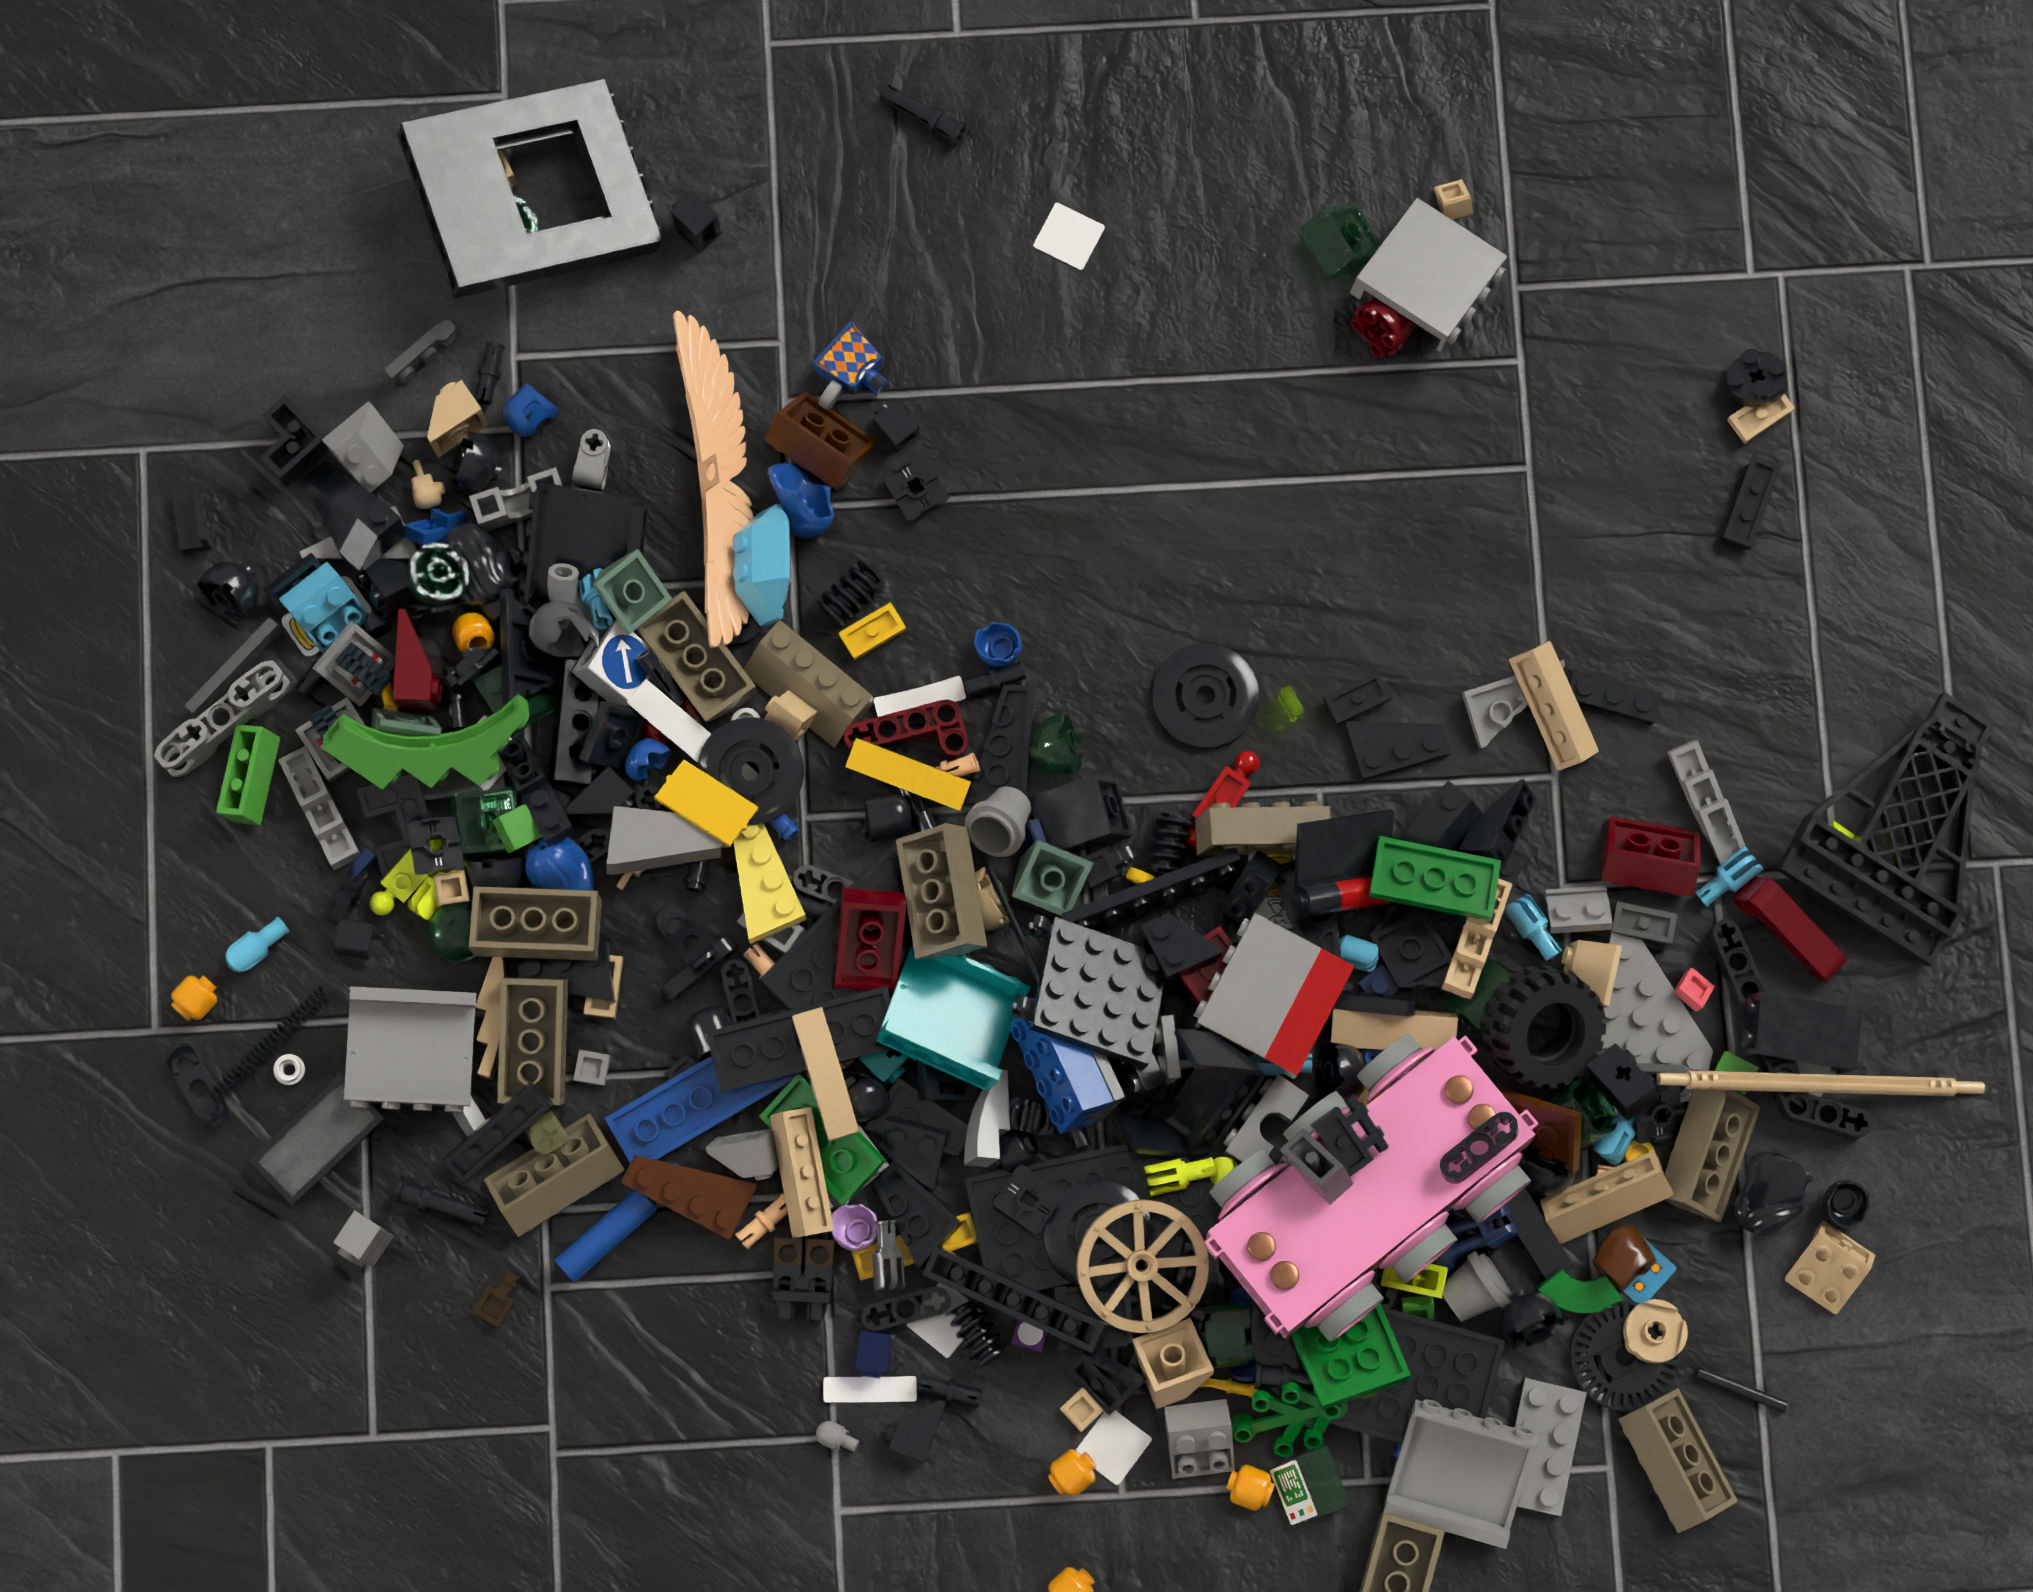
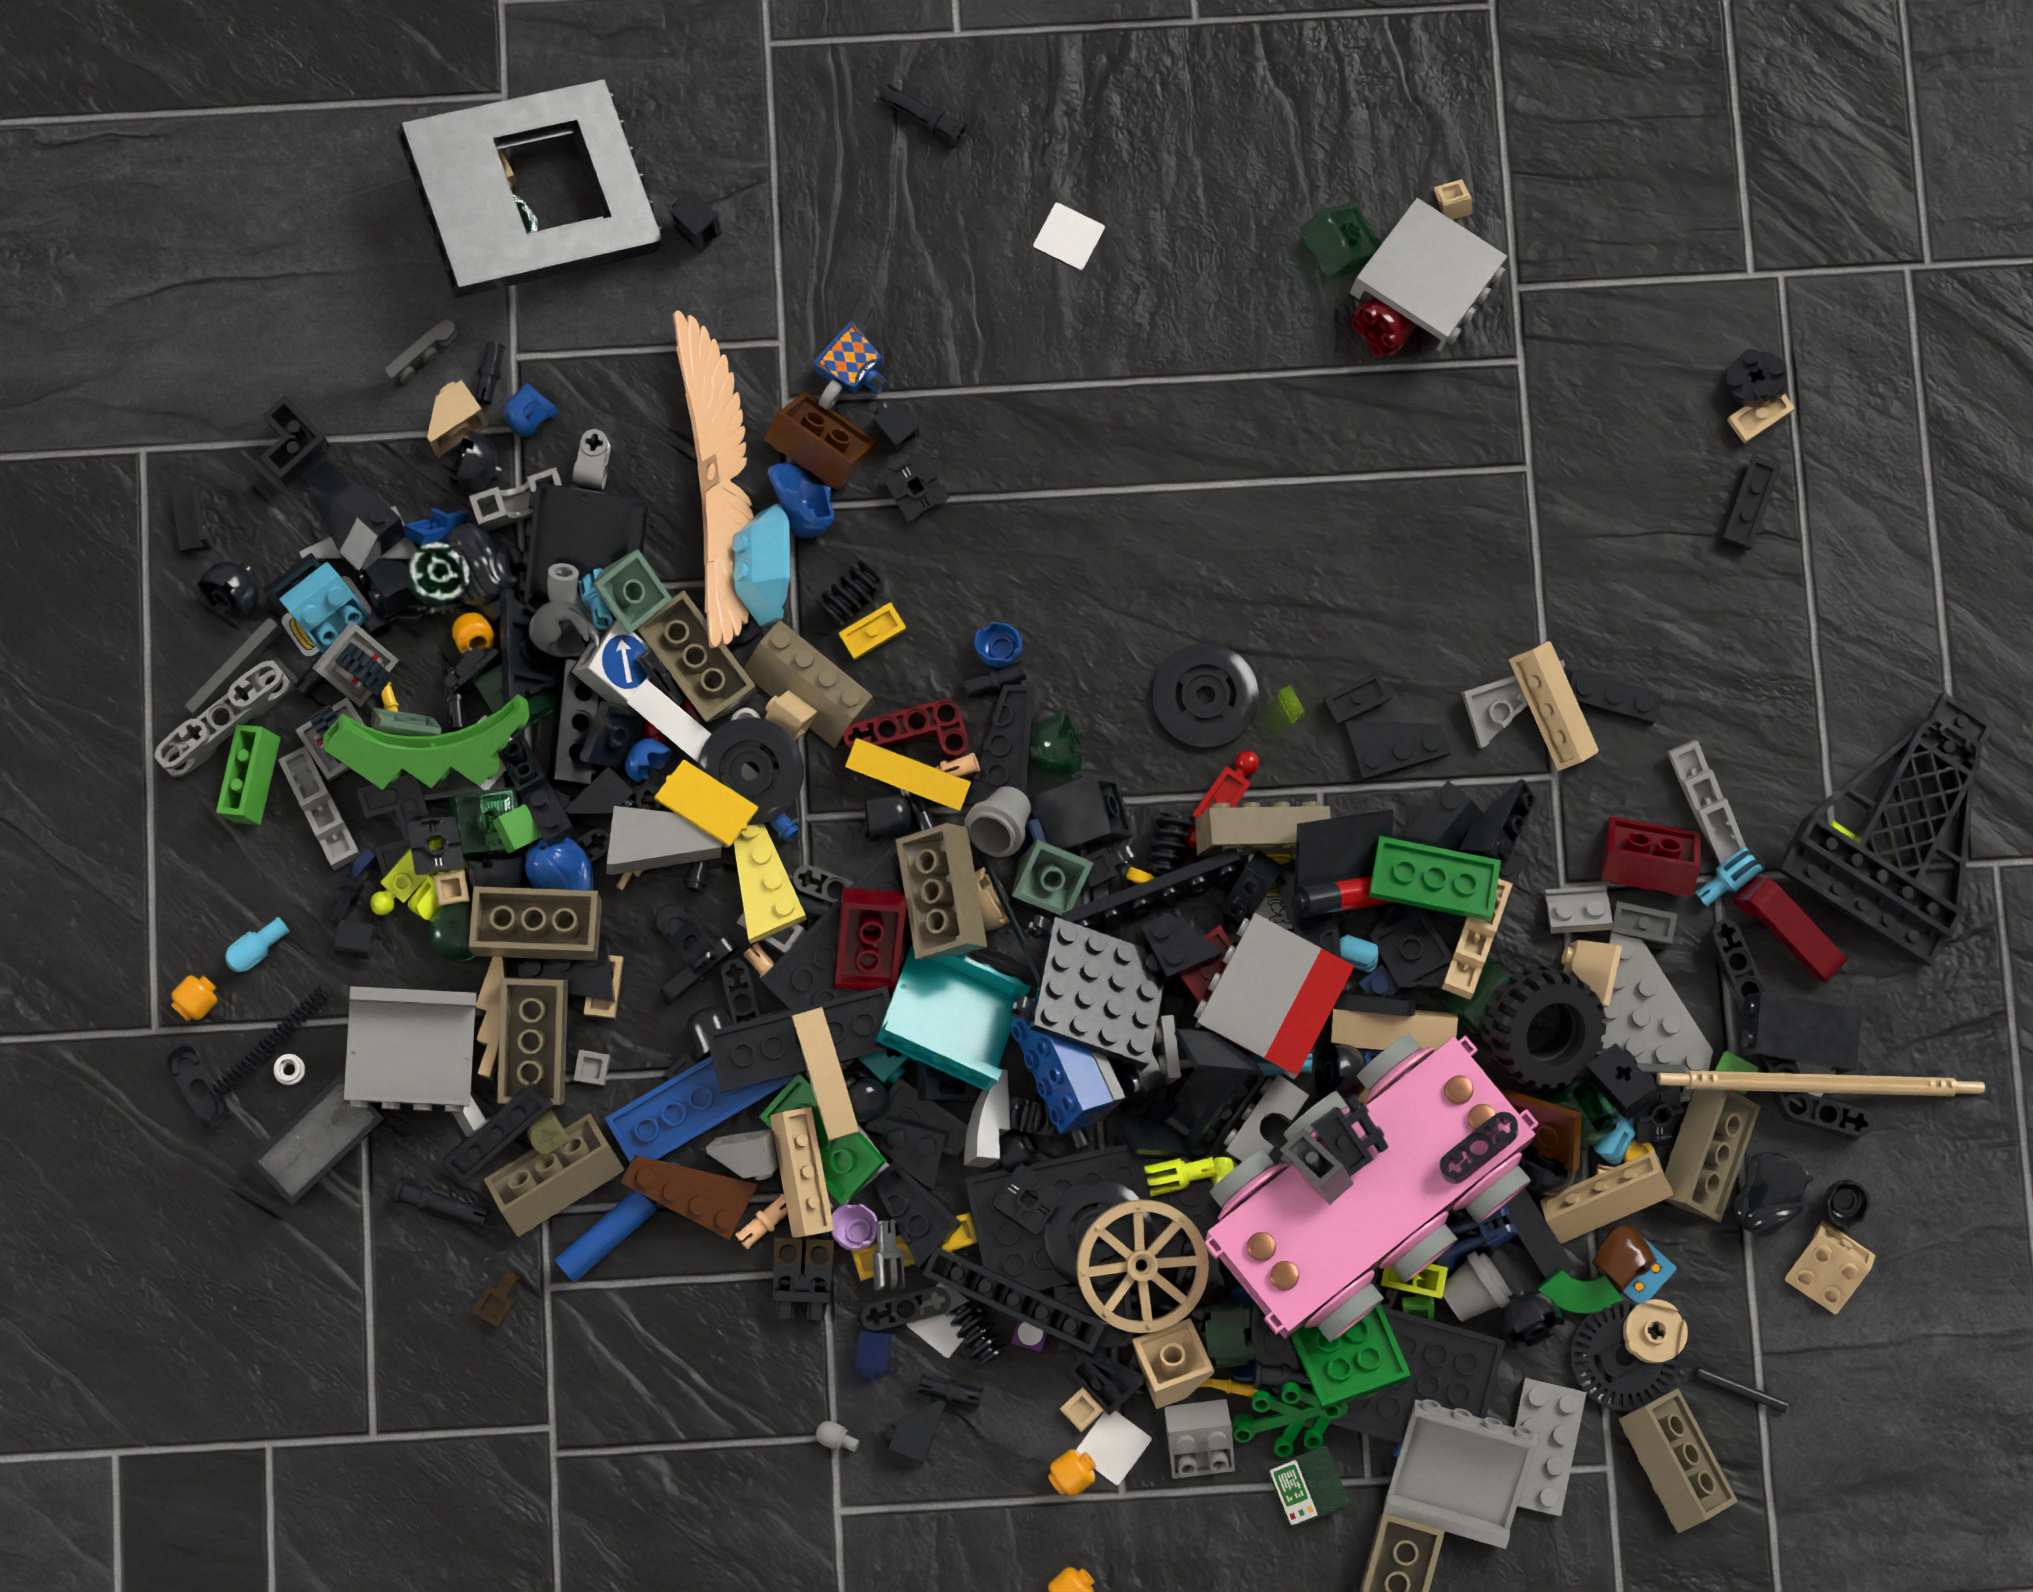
light grey slope [322,401,404,492] -> none
light grey brick [333,1210,394,1268] -> none
dark red slope [393,609,444,713] -> none
tan piece [411,460,445,509] -> none
white sticker [823,1376,917,1402] -> none
white sticker [873,676,966,717] -> none
light orange head [1226,1464,1275,1511] -> none
medium azure arm [1504,894,1562,962] -> none
coral plate [1673,967,1715,1012] -> none

